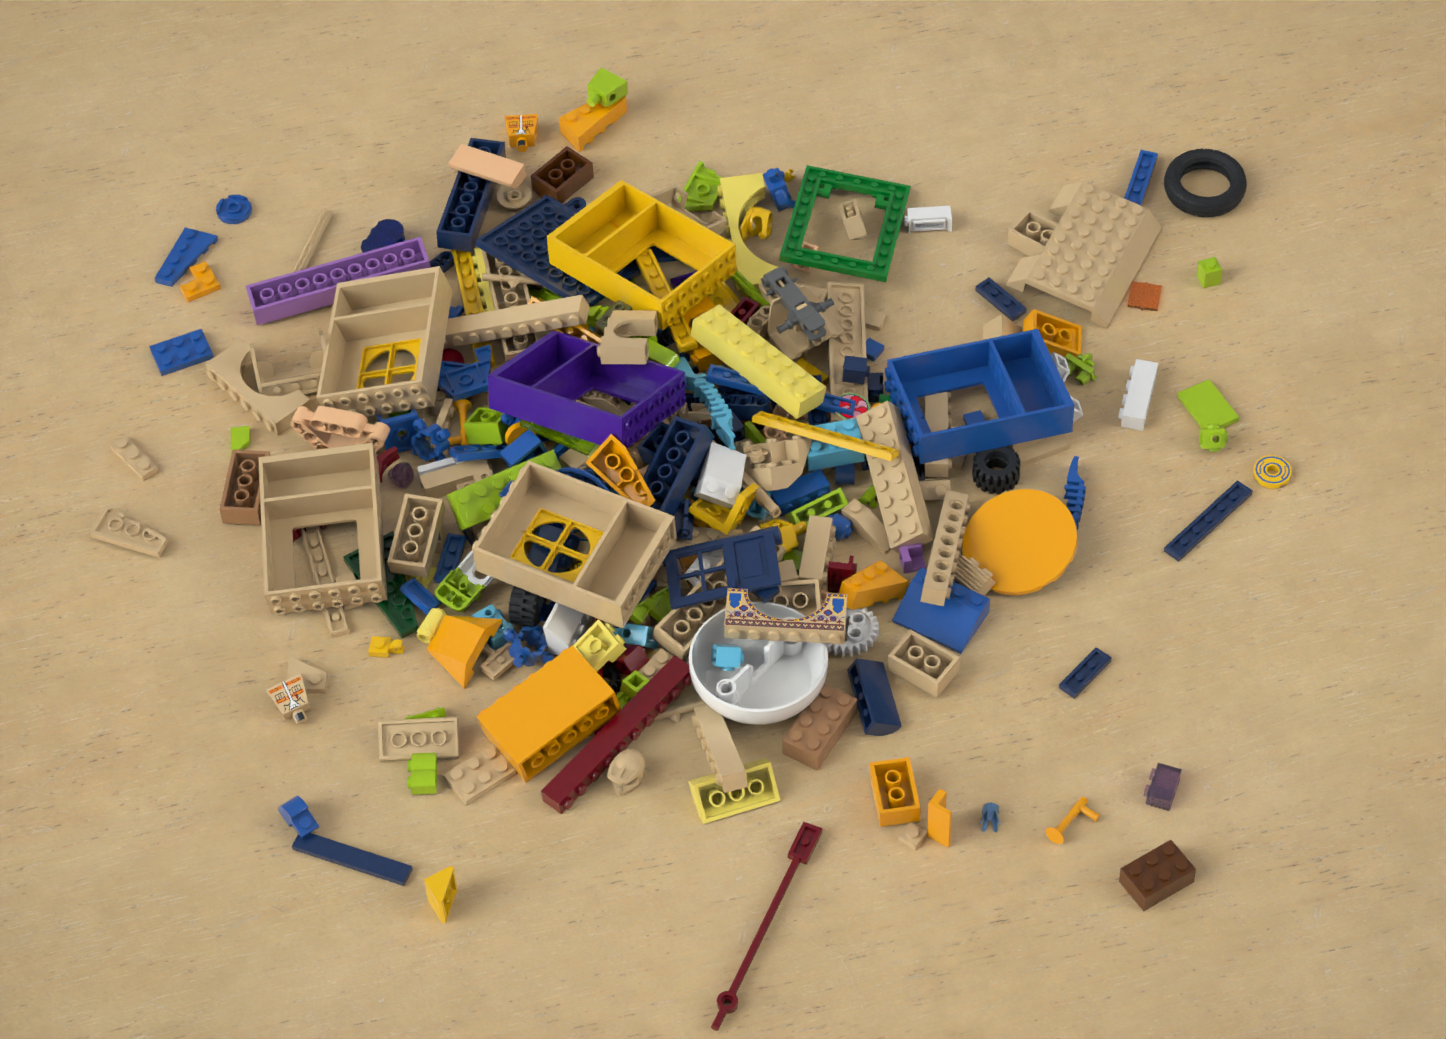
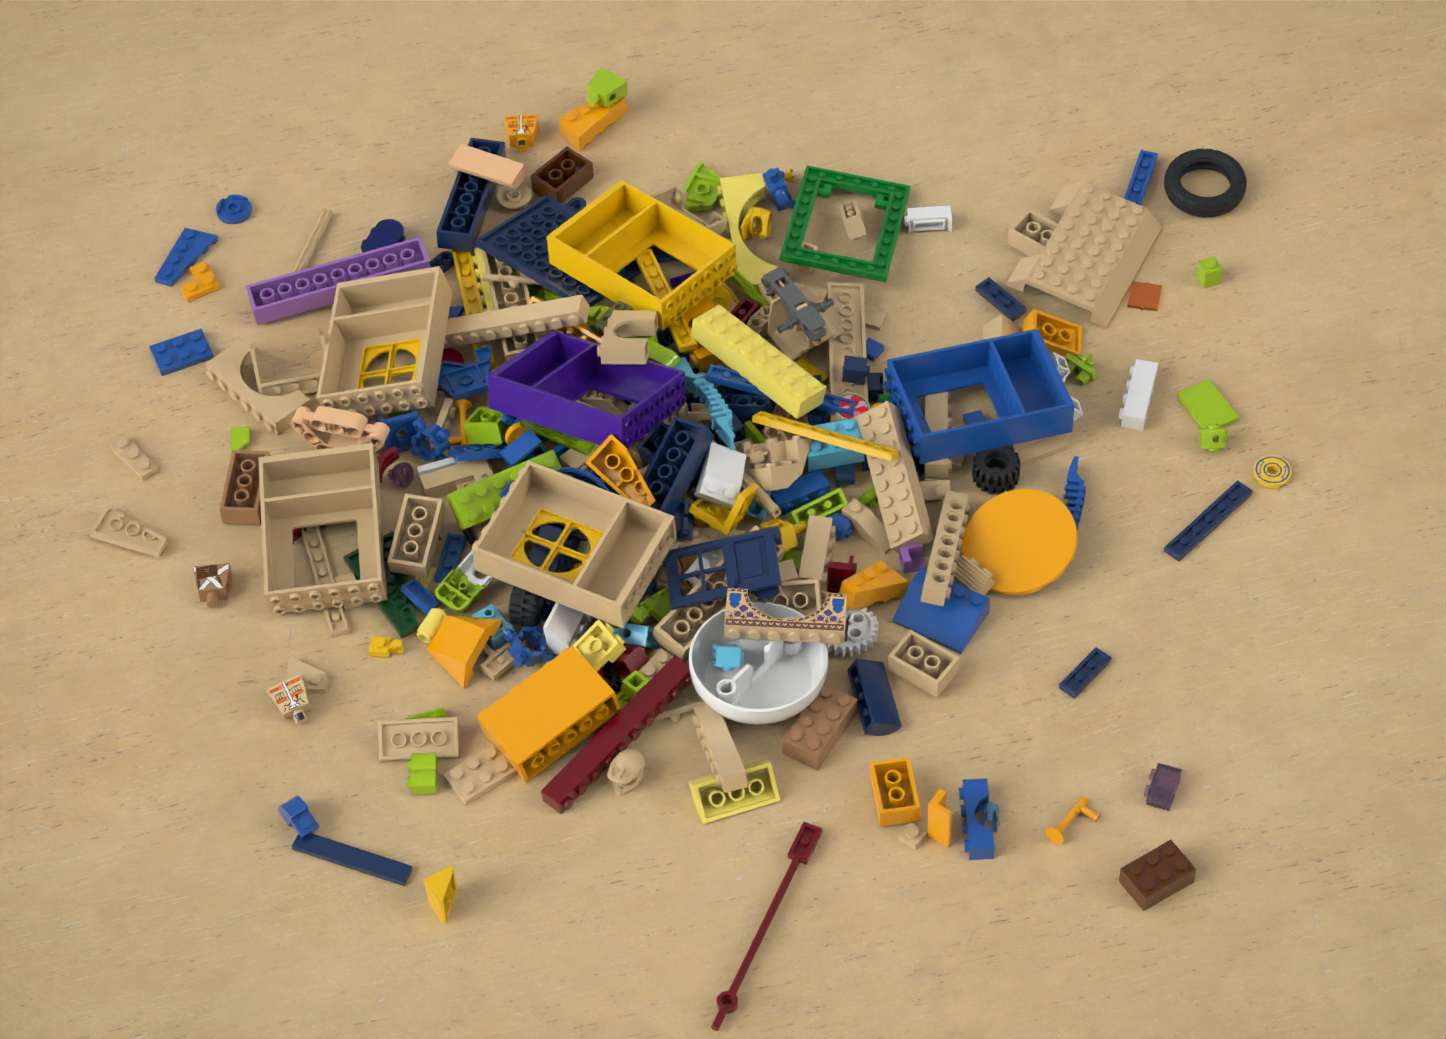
none -> medium nougat torso [193,563,232,608]
none -> blue arch [959,778,995,860]

